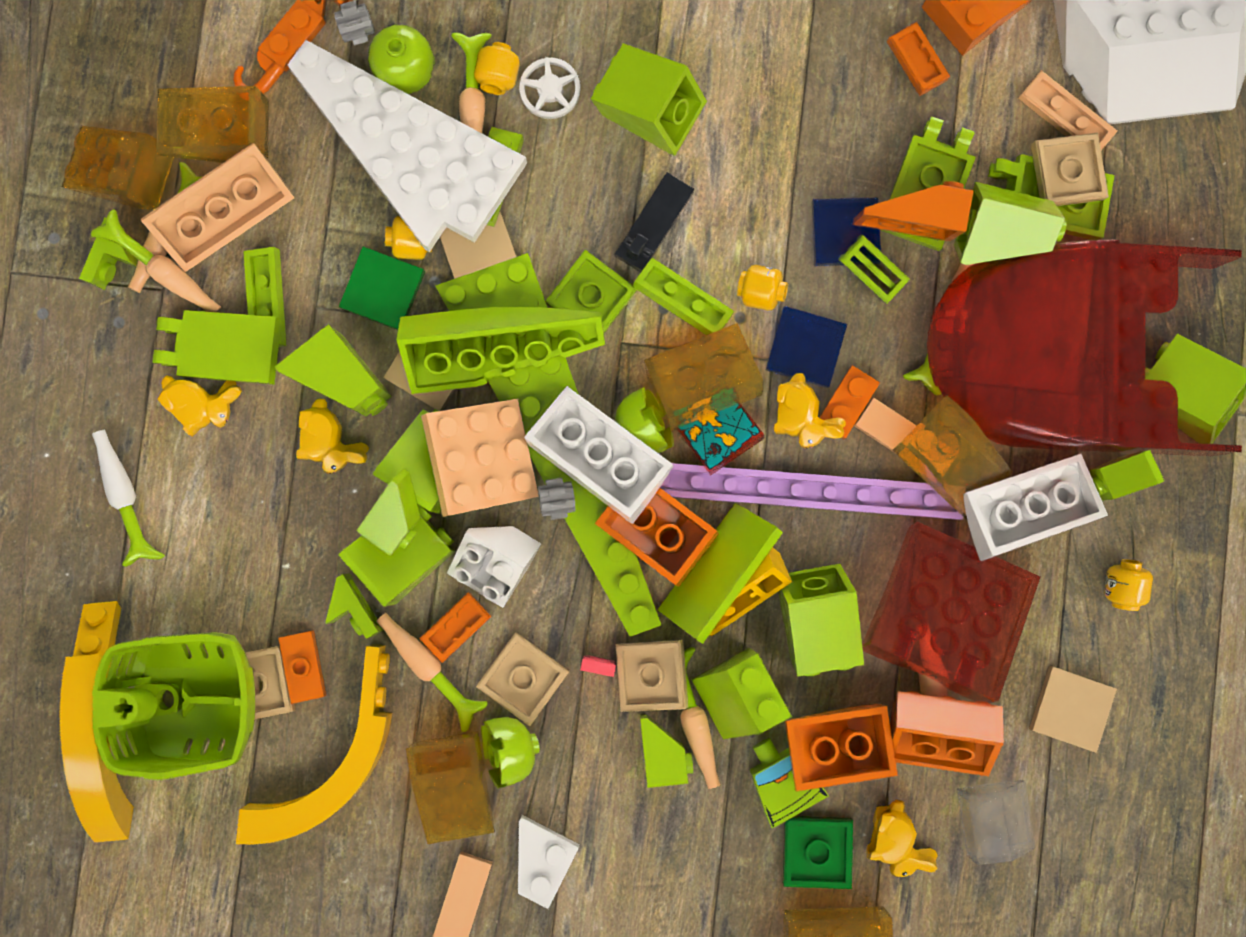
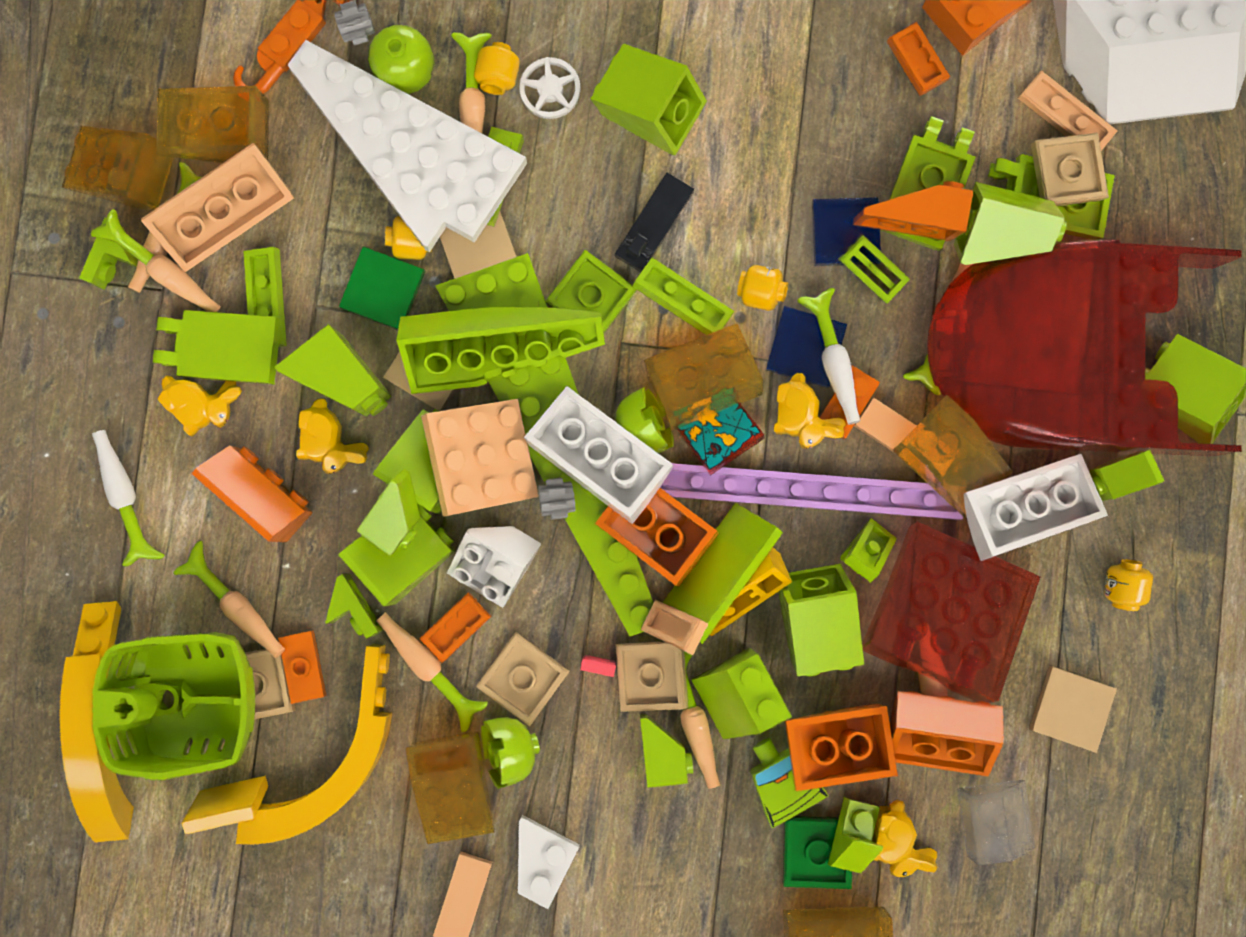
none -> light nougat piece [173,541,285,658]
none -> yellow tile [182,775,269,834]
none -> orange slope [191,445,313,542]
none -> light nougat tile [641,599,708,655]
none -> white piece [797,288,861,425]
none -> lime slope [828,797,883,873]
none -> lime slope [840,518,897,583]

